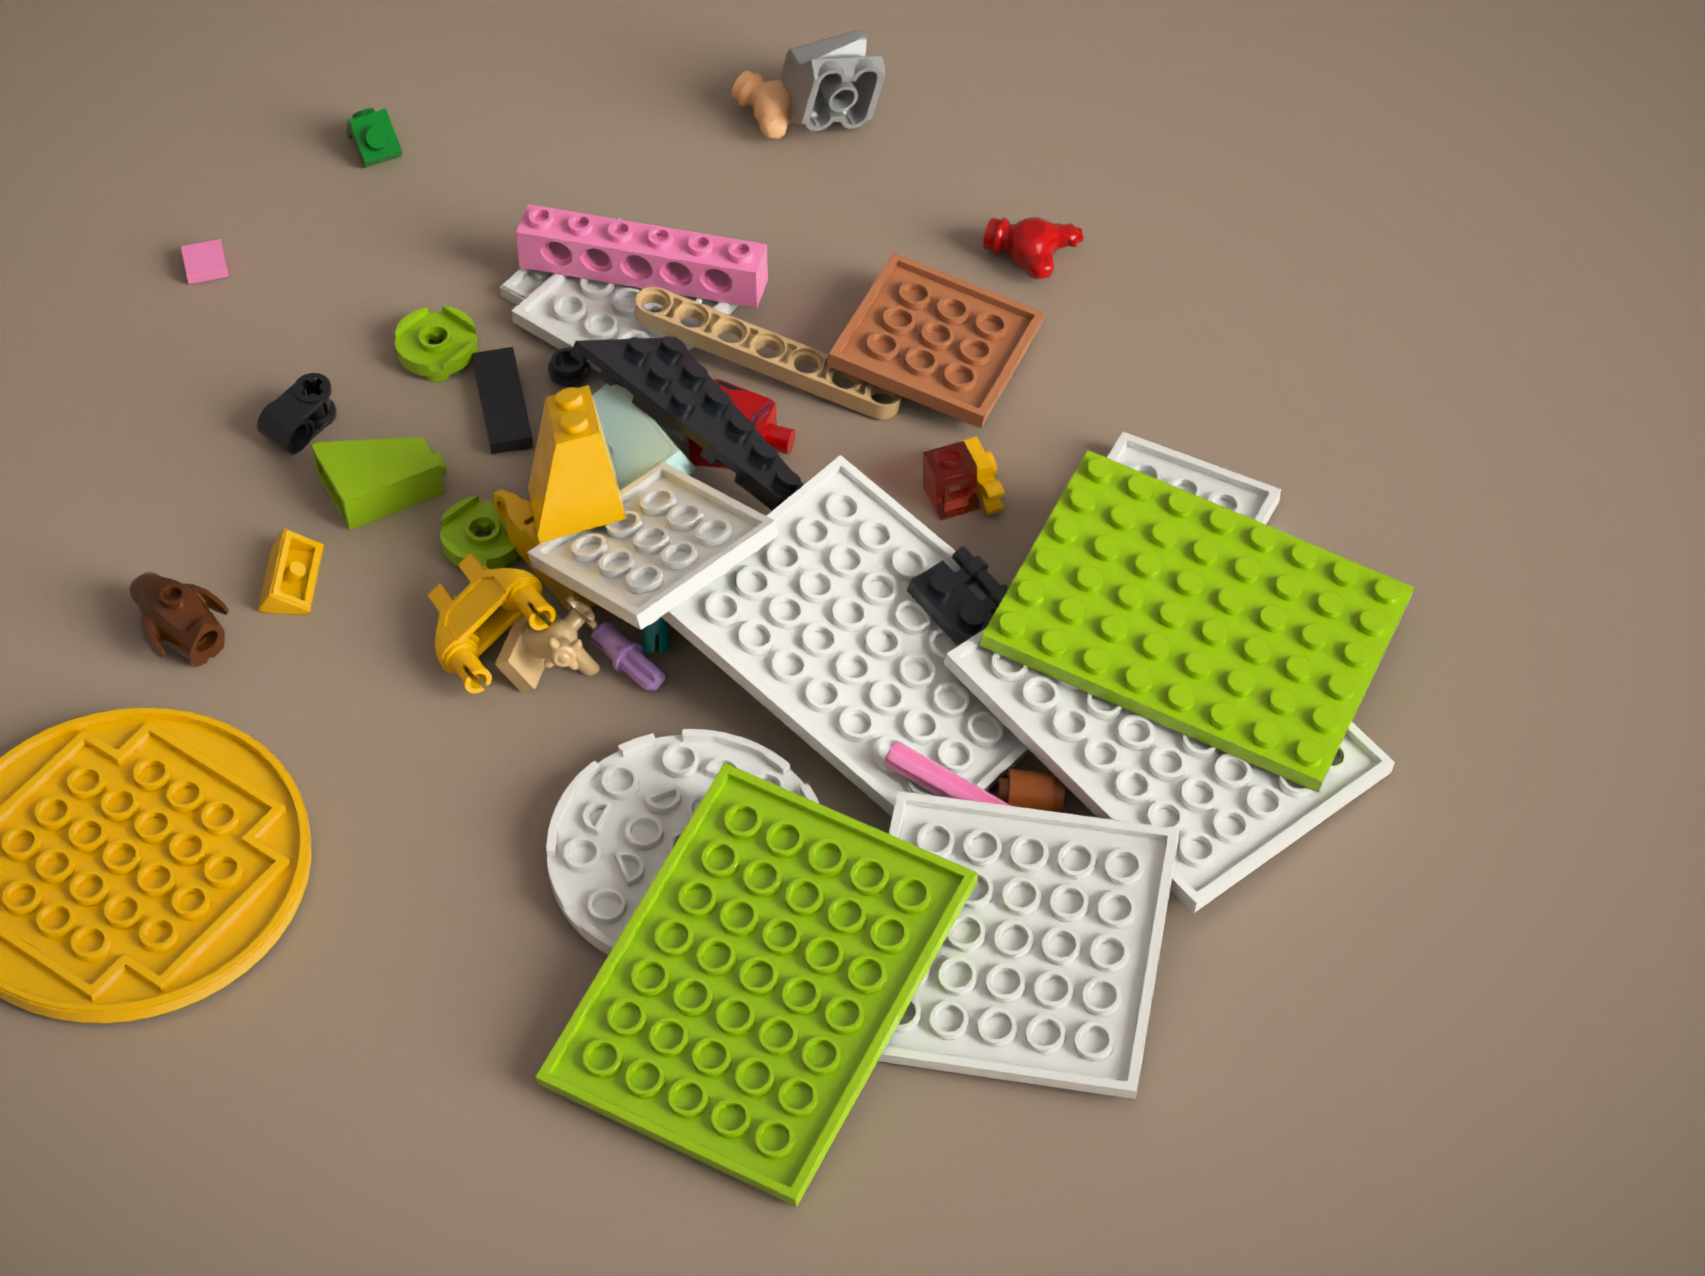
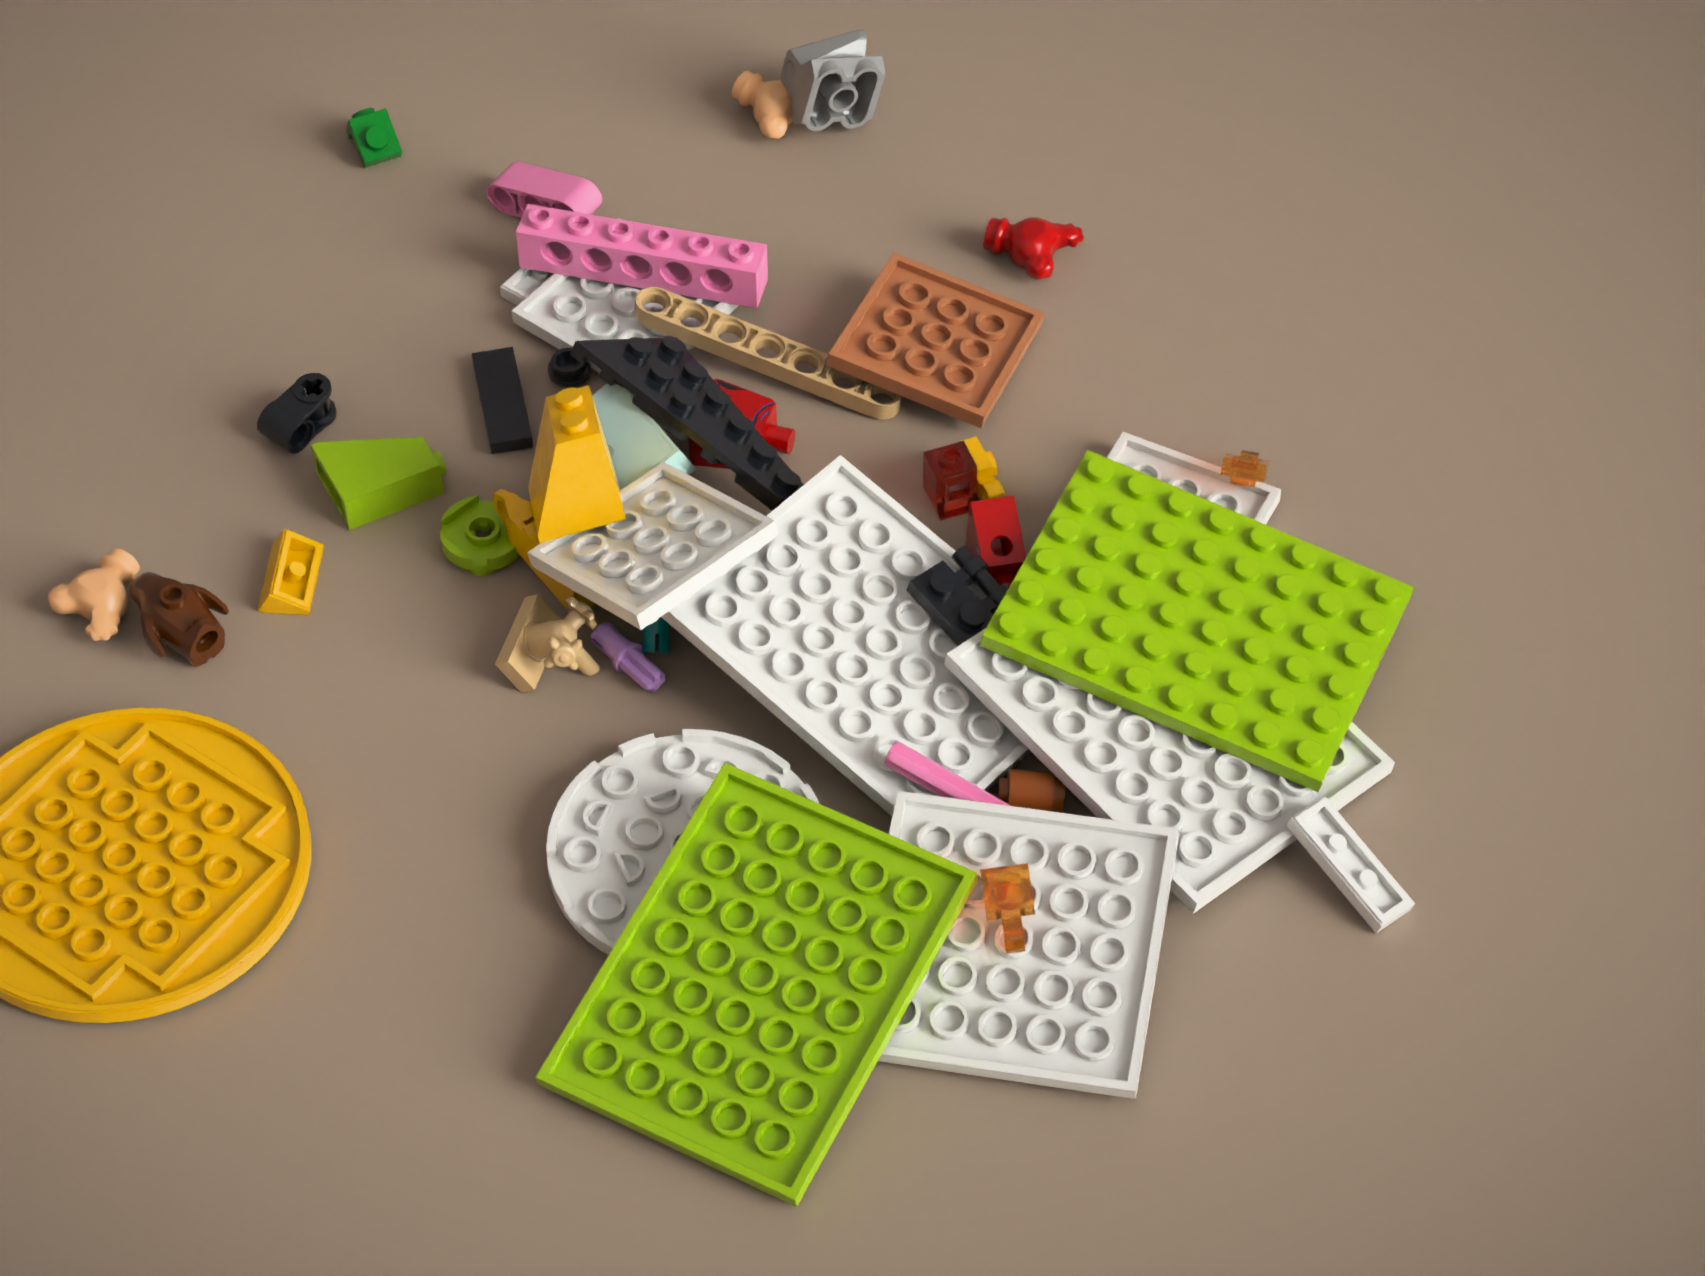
bright pink tile [181,239,229,284] -> none
lime plate [394,306,479,383] -> none
yellow connector [427,552,556,694] -> none
none -> light nougat animal [48,548,140,641]
none -> bright pink beam [486,162,602,218]
none -> red torso [965,496,1026,587]
none -> clear orange plate [980,863,1035,953]
none -> clear orange plate [1220,450,1270,487]
none -> white tile [1286,796,1415,934]

